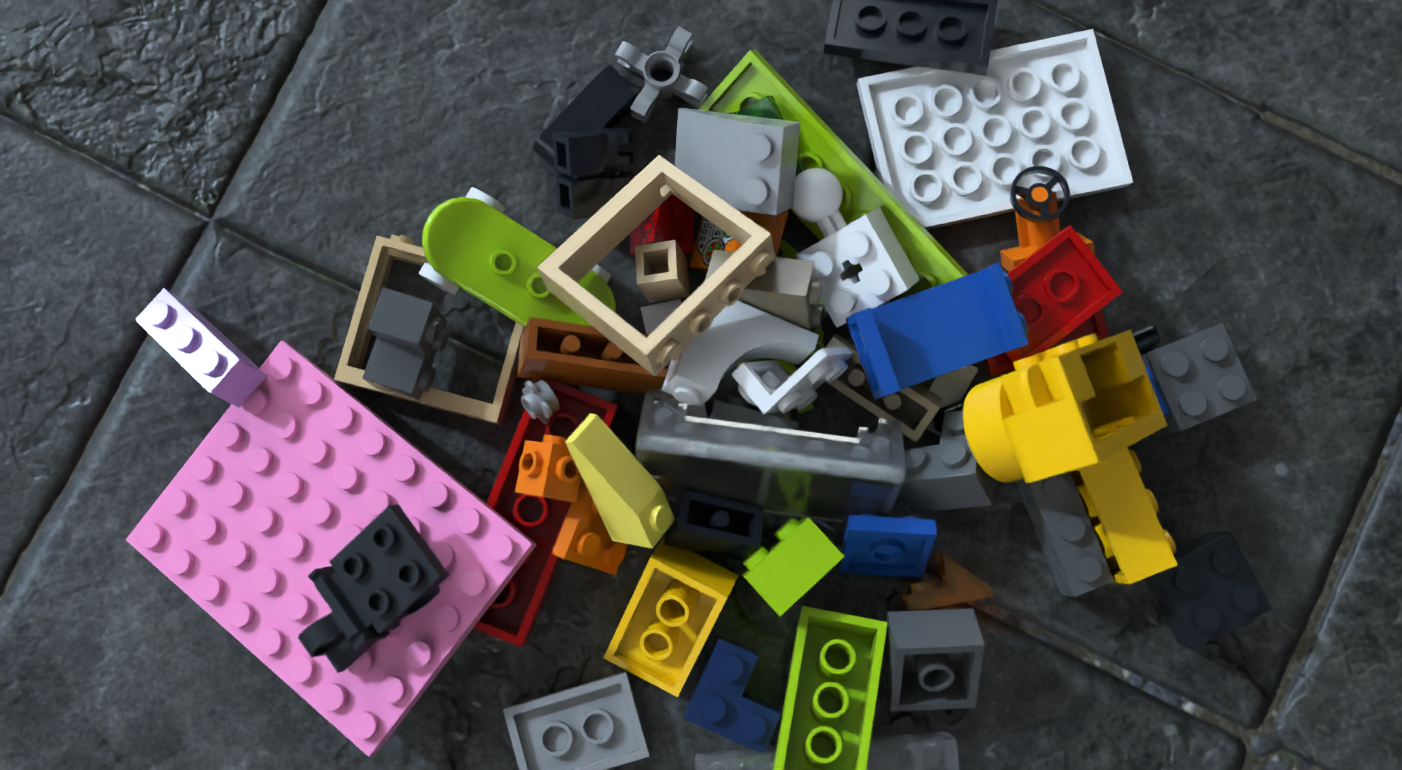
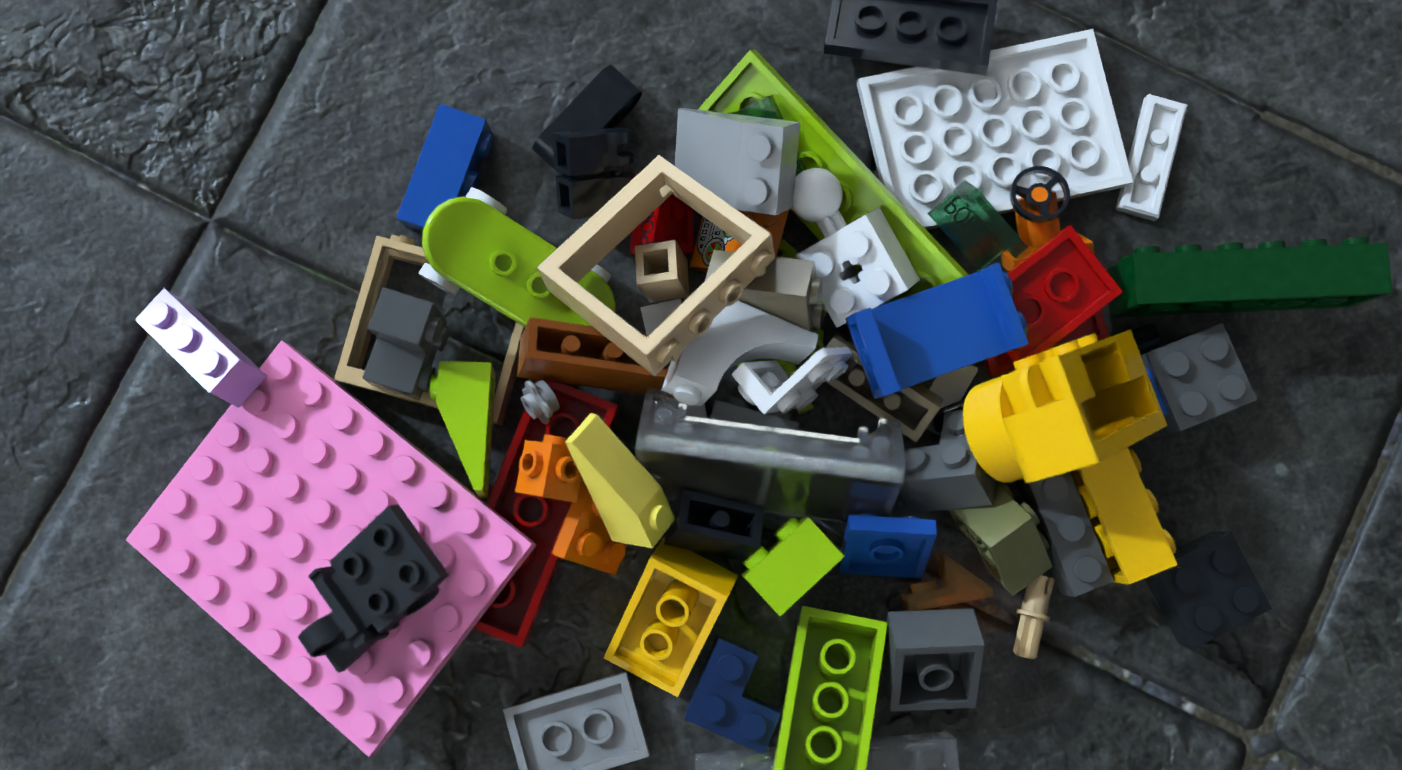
light grey pin [615,26,708,124] -> none
none -> blue brick [396,103,494,233]
none -> lime slope [430,361,496,499]
none -> clear green panel [928,180,1028,271]
none -> olive brick [947,480,1053,596]
none -> tan axle [1013,575,1055,659]
none -> dark green brick [1106,237,1393,318]
none -> white tile [1115,94,1187,221]

